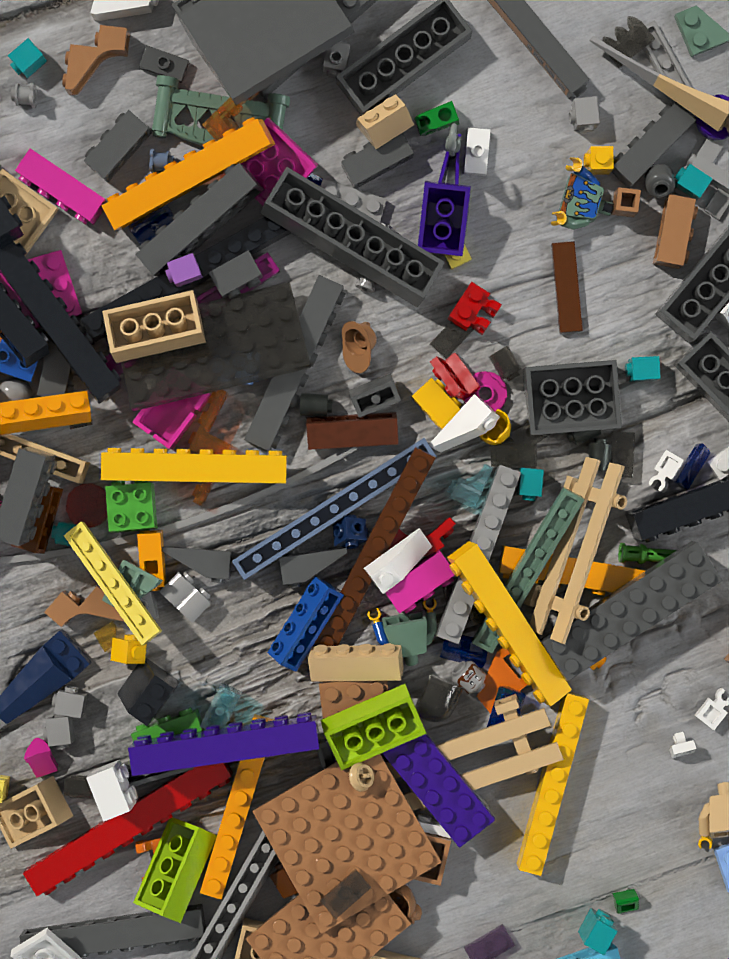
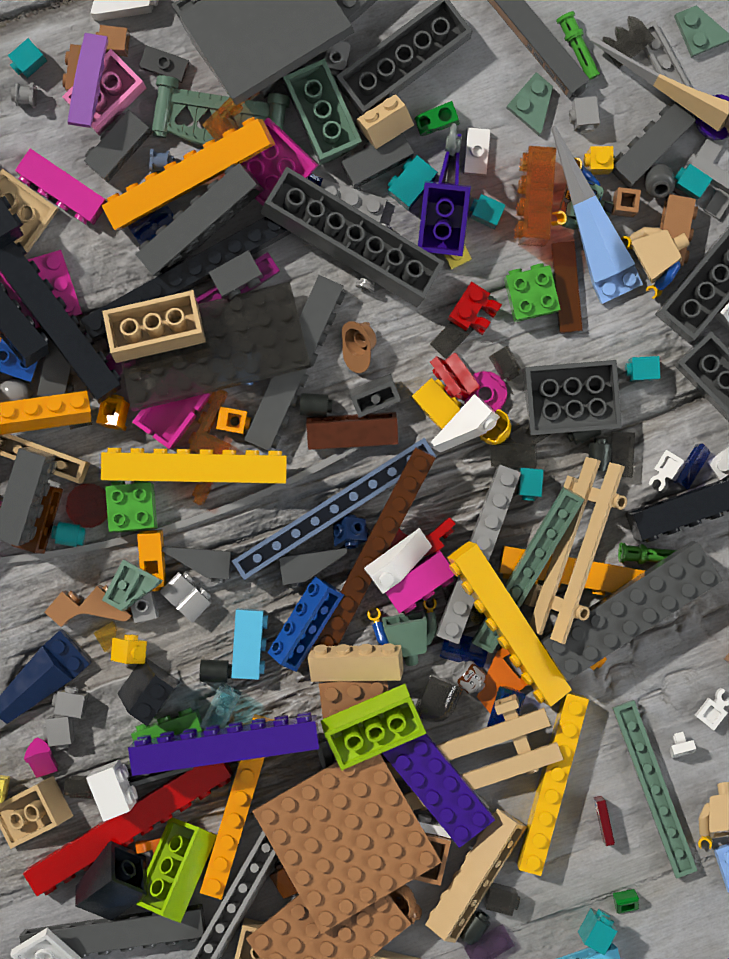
light yellow plate [63,521,162,645] -> none
medium lavender brick [165,253,203,287] -> none
clear smoke plate [320,869,371,919] -> none
tan hat [349,763,374,792] -> none
clear light blue arch [447,464,493,509] -> none
none -> bright pink brick [62,49,147,135]
none -> medium lavender slope [67,33,108,128]
none -> black slope [75,841,147,921]
none -> light orange brick [96,395,130,431]
none -> pearl dark grey brick [199,659,232,683]
none -> light orange brick [216,407,252,434]
none -> medium azure brick [231,608,268,680]
none -> sand green slope [283,59,362,166]
none -> teal brick [387,155,438,211]
none -> tan brick [425,809,527,943]
none -> pearl dark grey brick [460,909,491,945]
none -> teal brick [469,194,506,229]
none -> clear smoke brick [484,883,520,916]
none -> bright green brick [504,263,561,322]
none -> sand green wing [506,72,553,136]
none -> clear orange brick [514,146,556,247]
none -> light blue plate [552,126,643,304]
none -> bright green pin [556,11,600,80]
none -> dark red tile [593,796,615,846]
none -> sand green plate [612,700,698,879]
none -> tan torso [621,227,690,299]

